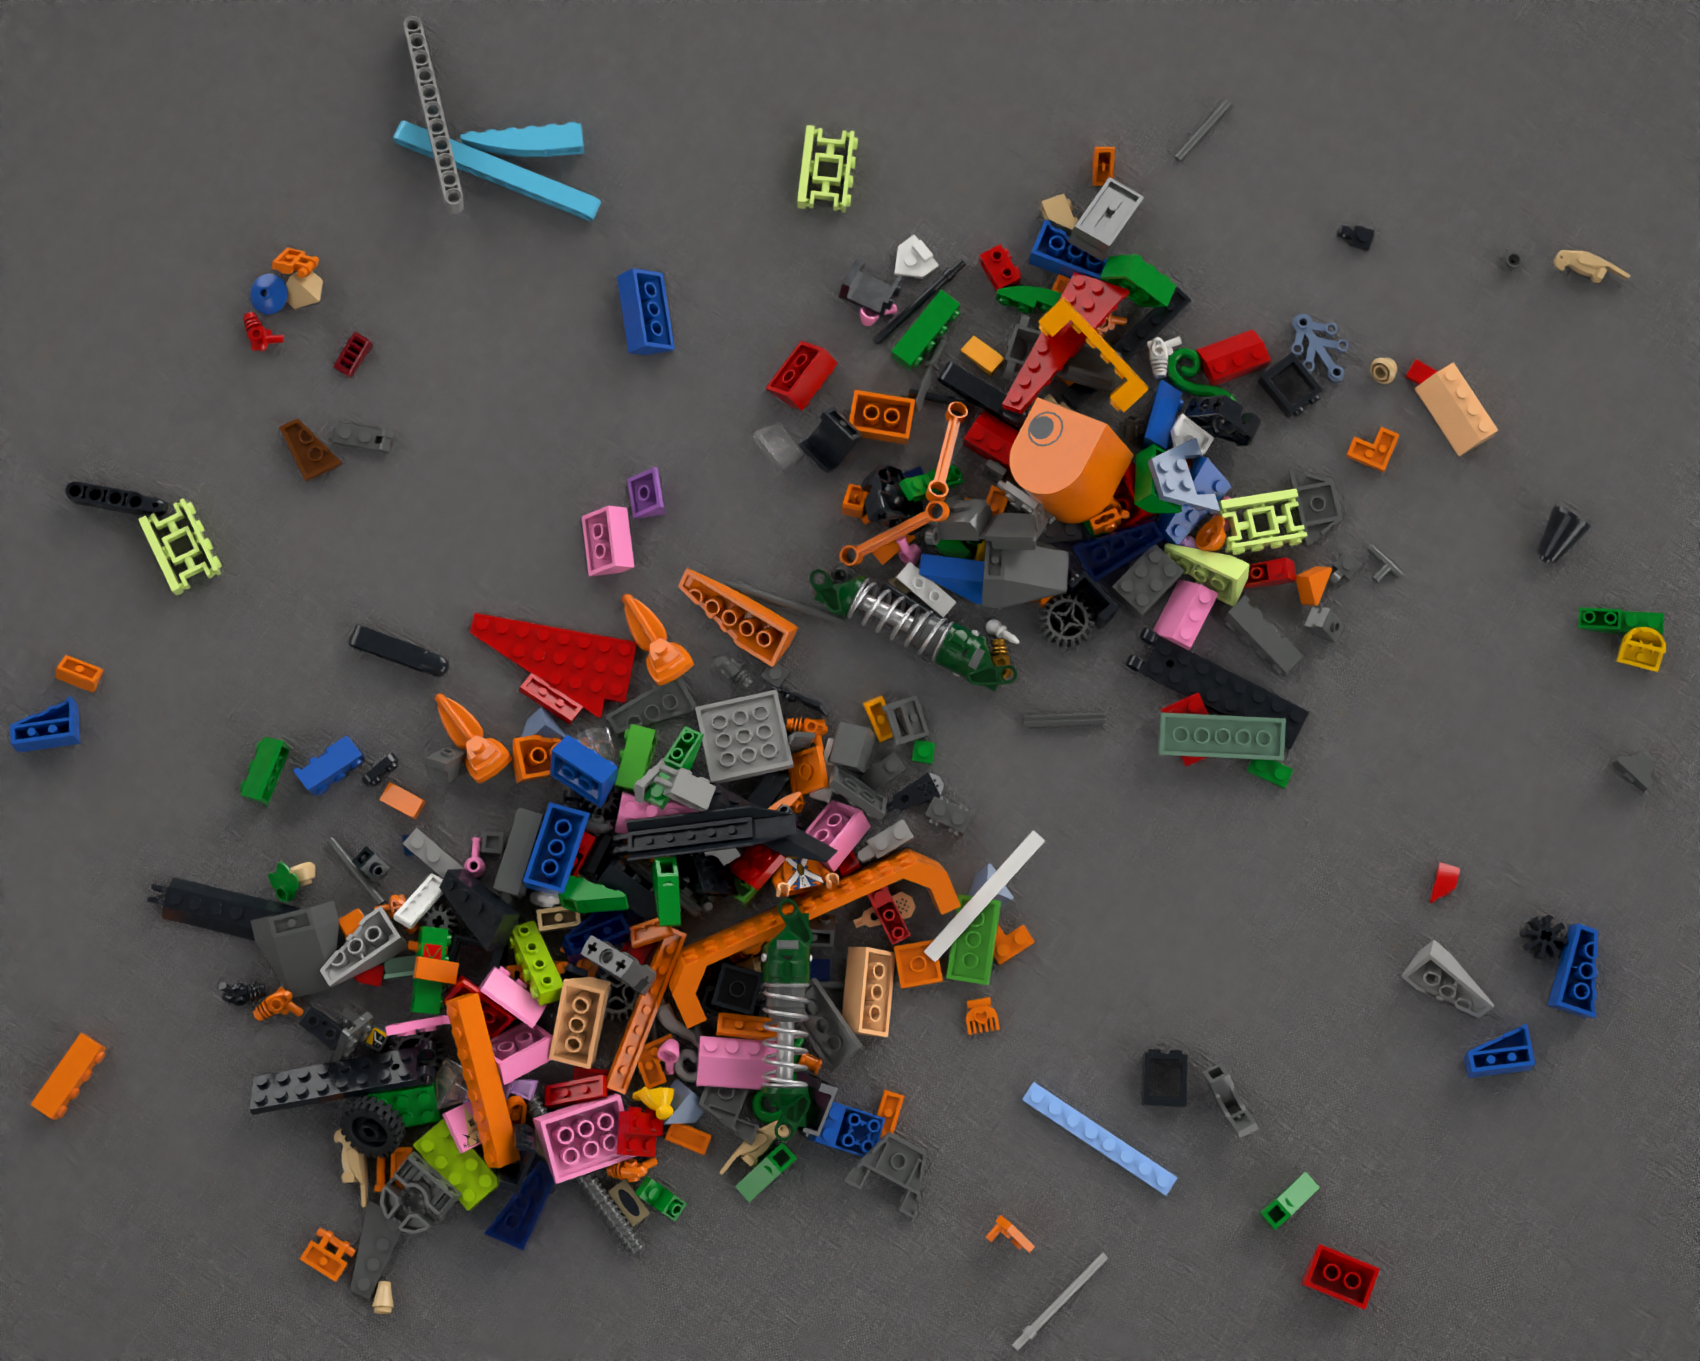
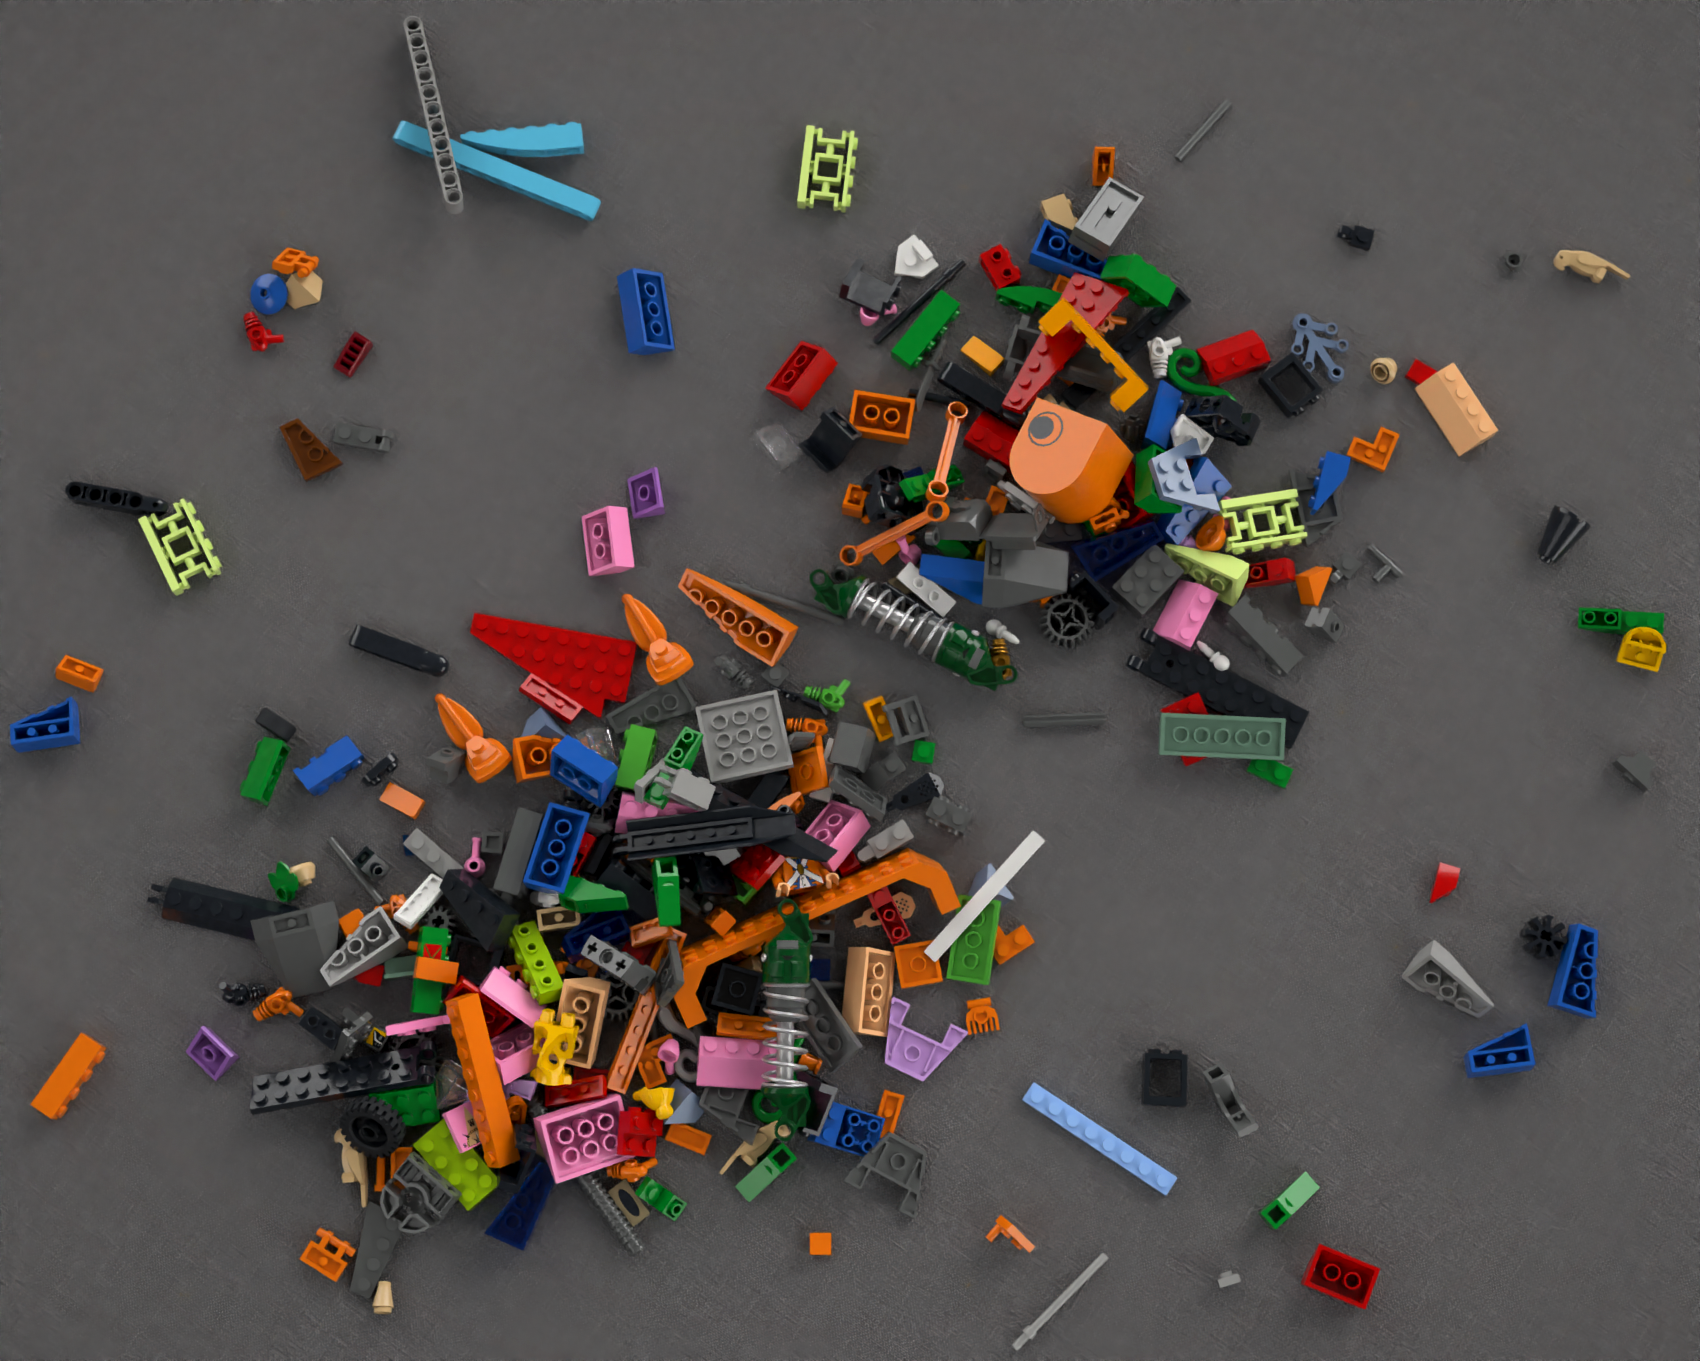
none -> medium lavender slope [186,1026,239,1081]
none -> black tyre [255,707,297,742]
none -> yellow hips [530,1009,580,1086]
none -> dark grey wing [653,939,684,1007]
none -> orange slope [703,906,736,936]
none -> bright green piece [803,679,851,713]
none -> orange slope [810,1233,831,1255]
none -> lavender wing [884,997,968,1082]
none -> white bar [1197,641,1230,671]
none -> light grey plate [1215,1270,1241,1288]
none -> blue slope [1308,451,1351,515]

